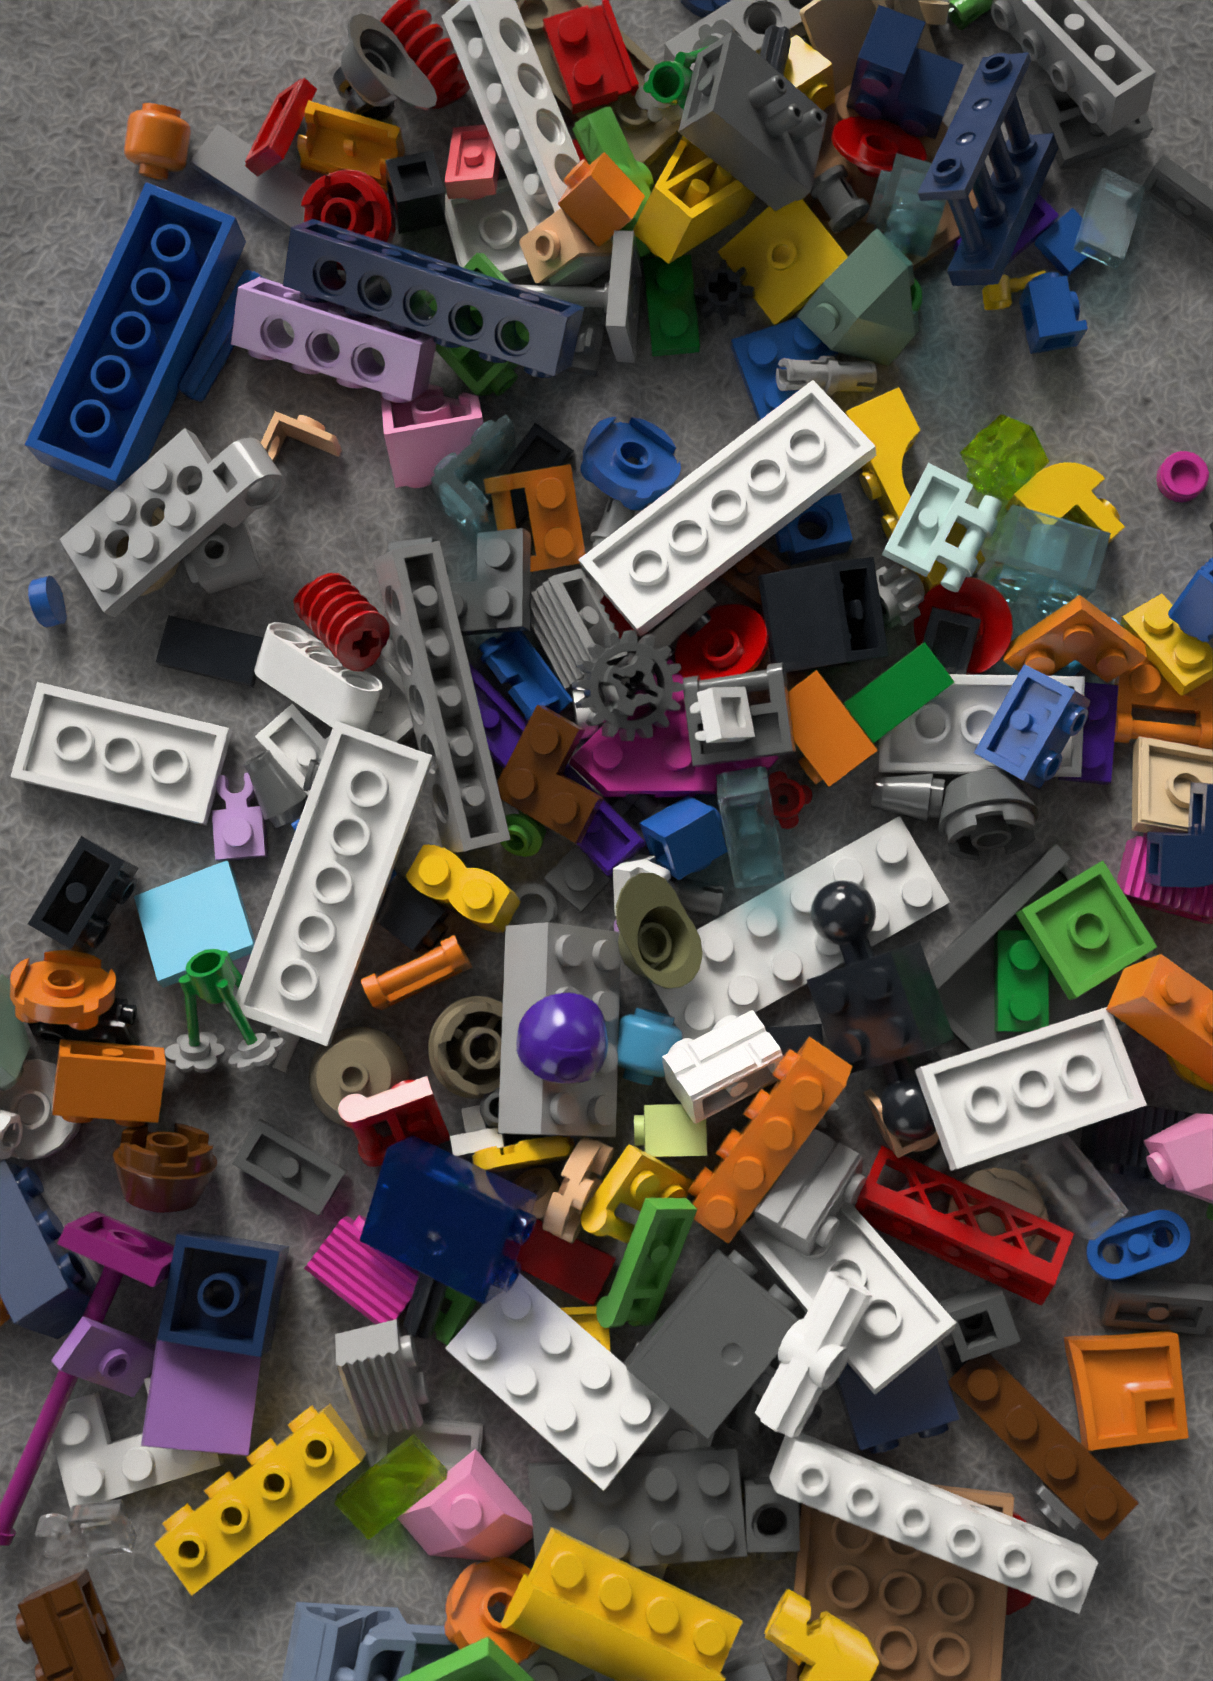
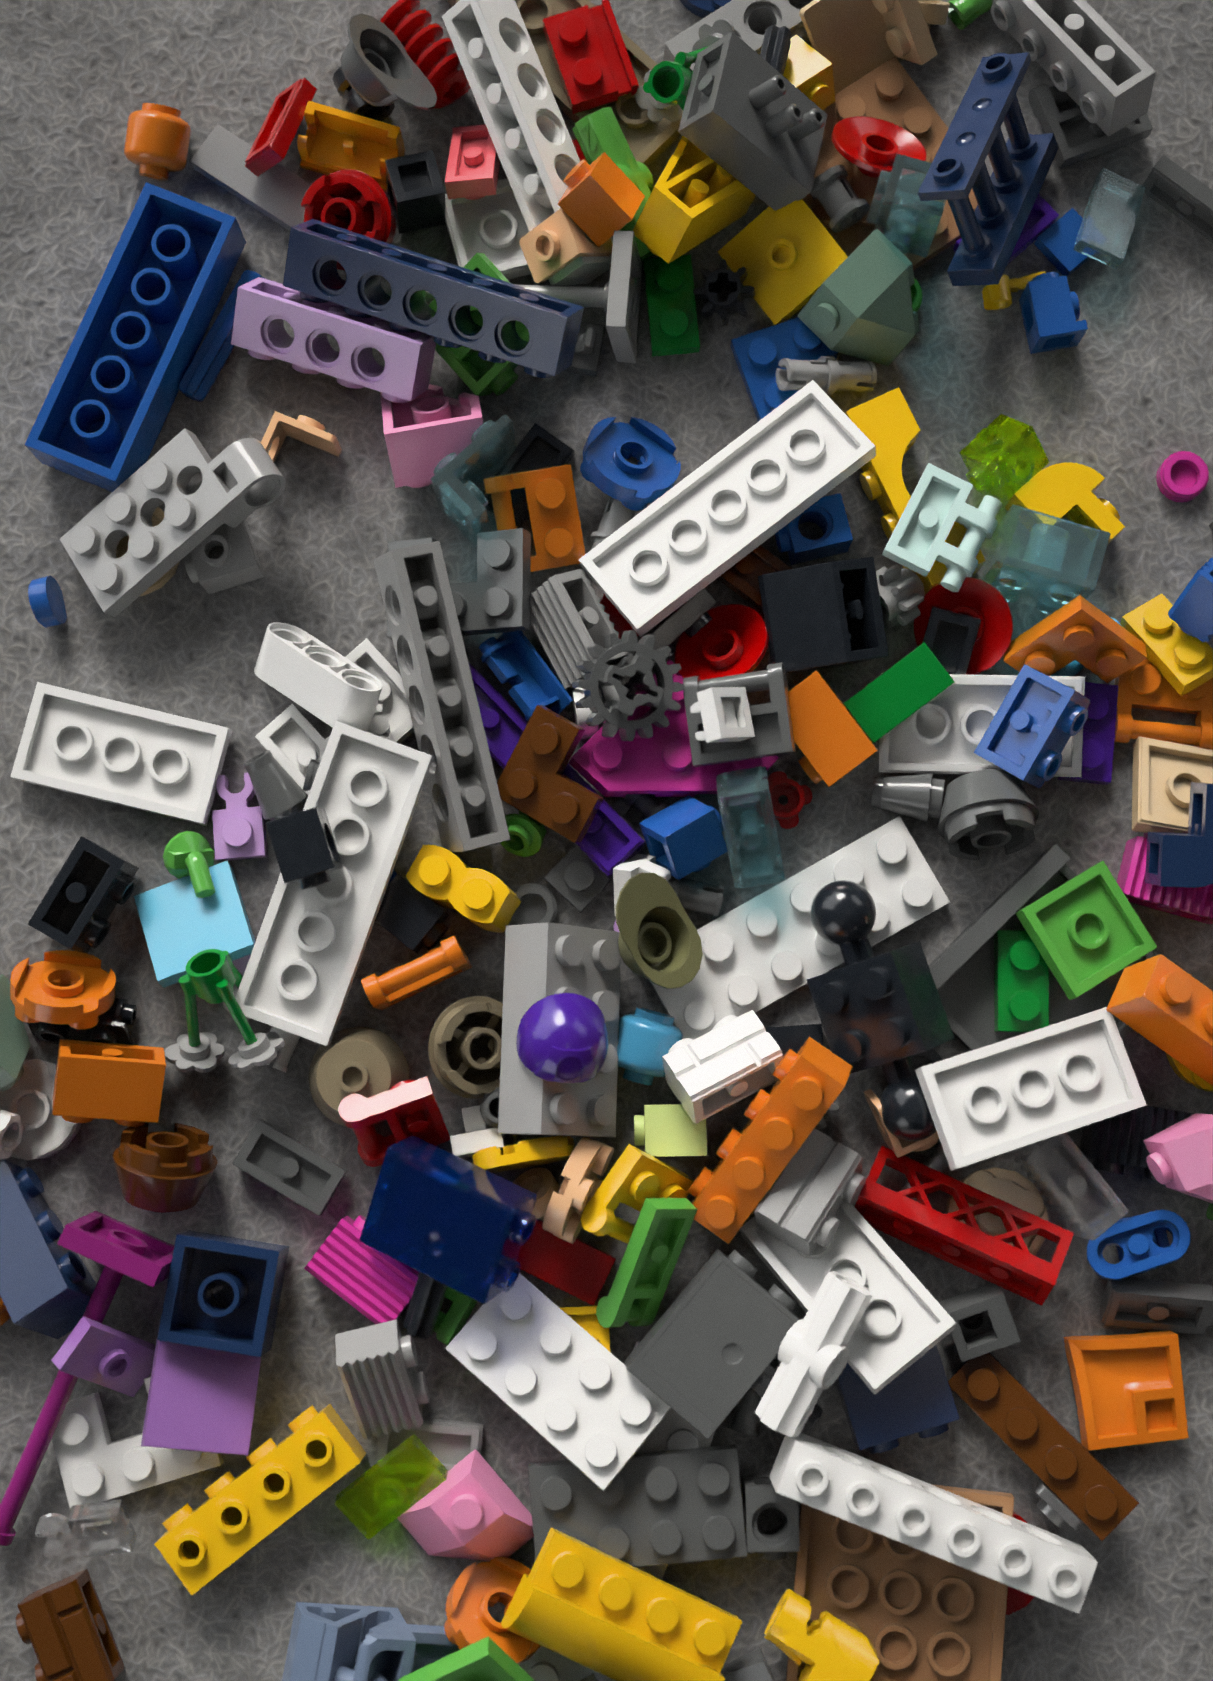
black tile [156,615,264,688] -> none
red piece [293,573,390,672] -> none
dark blue brick [846,5,963,139] -> none
none -> bright green plate [163,831,215,898]
none -> black brick [266,807,343,890]

